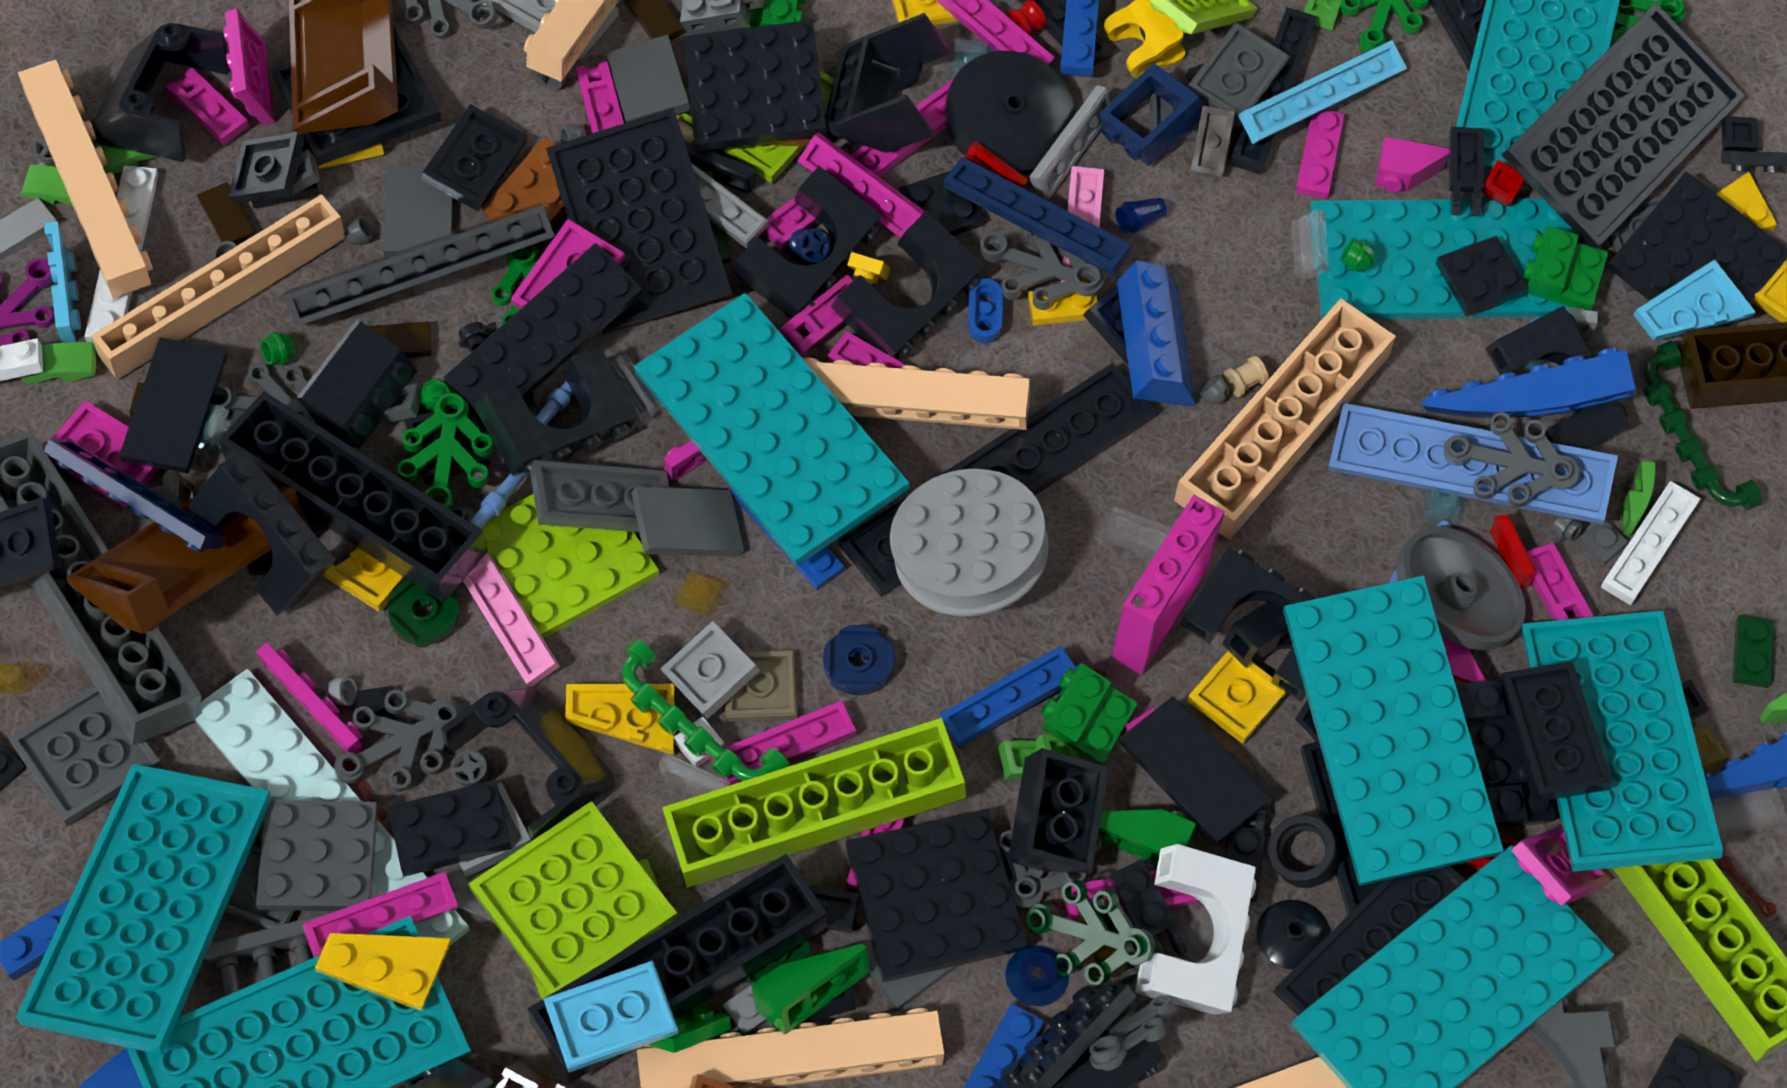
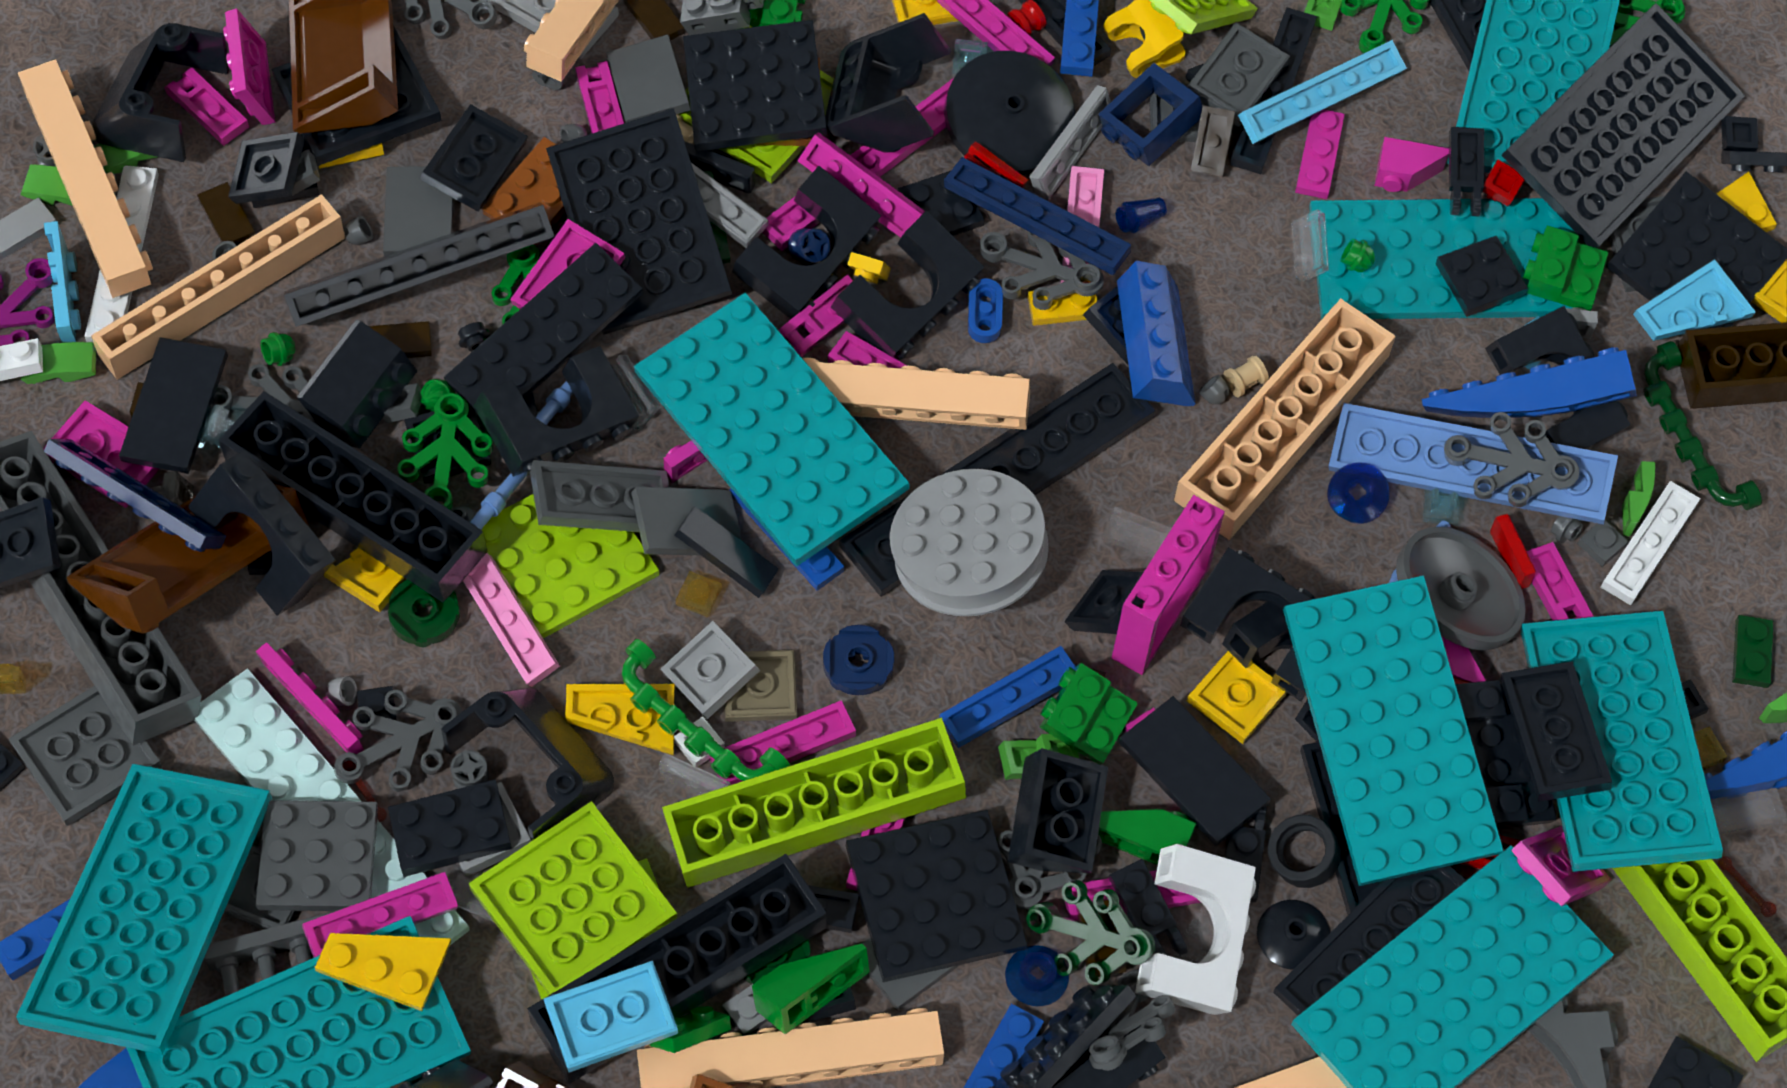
none -> black tile [674,506,779,598]
none -> black plate [1064,570,1144,634]
none -> clear blue piece [1327,462,1390,524]

